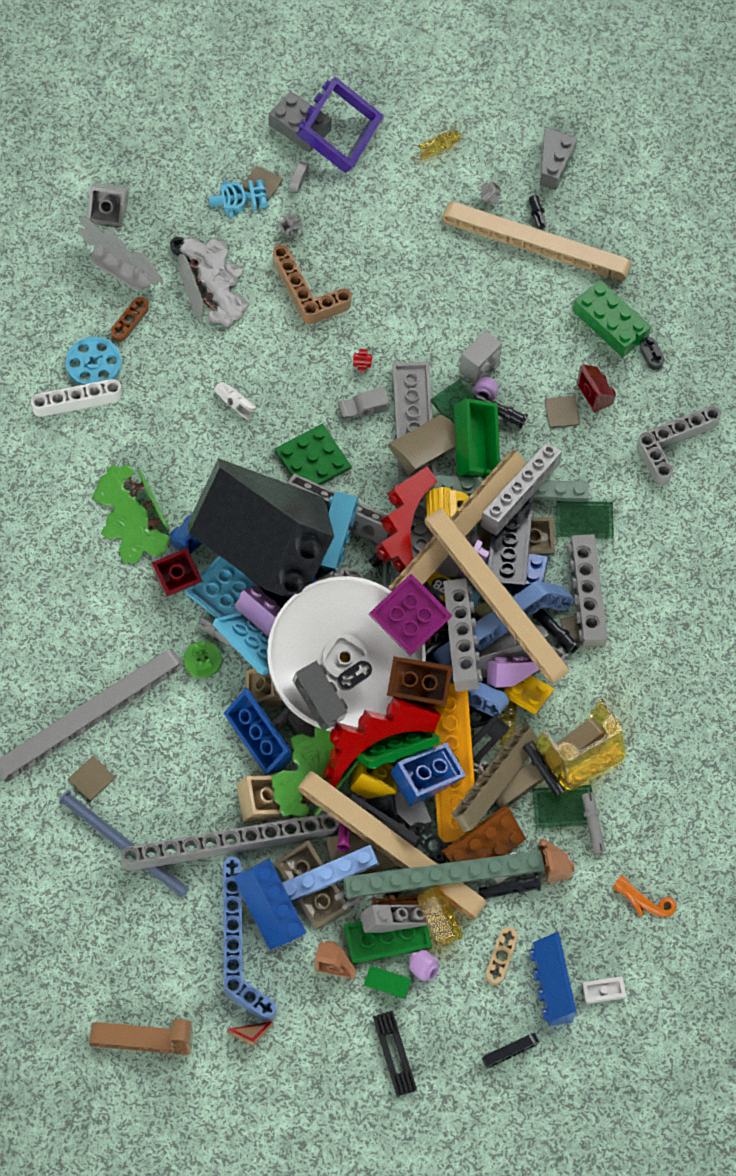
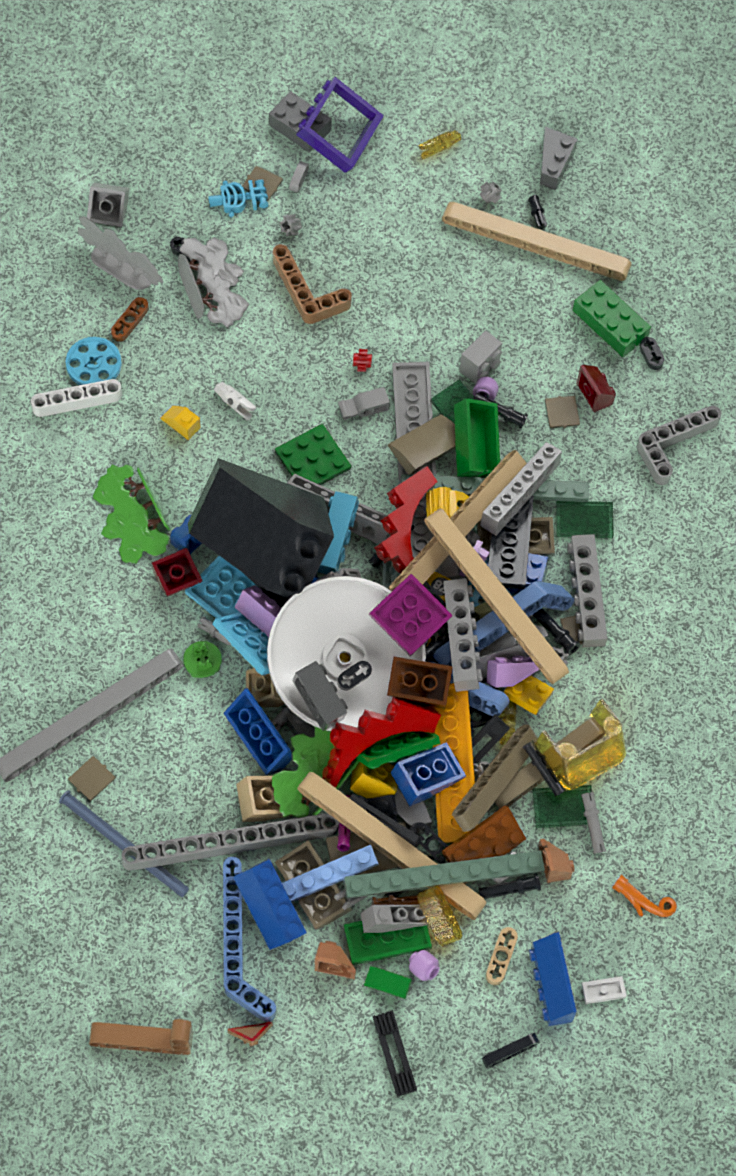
none -> yellow slope [161,405,201,440]

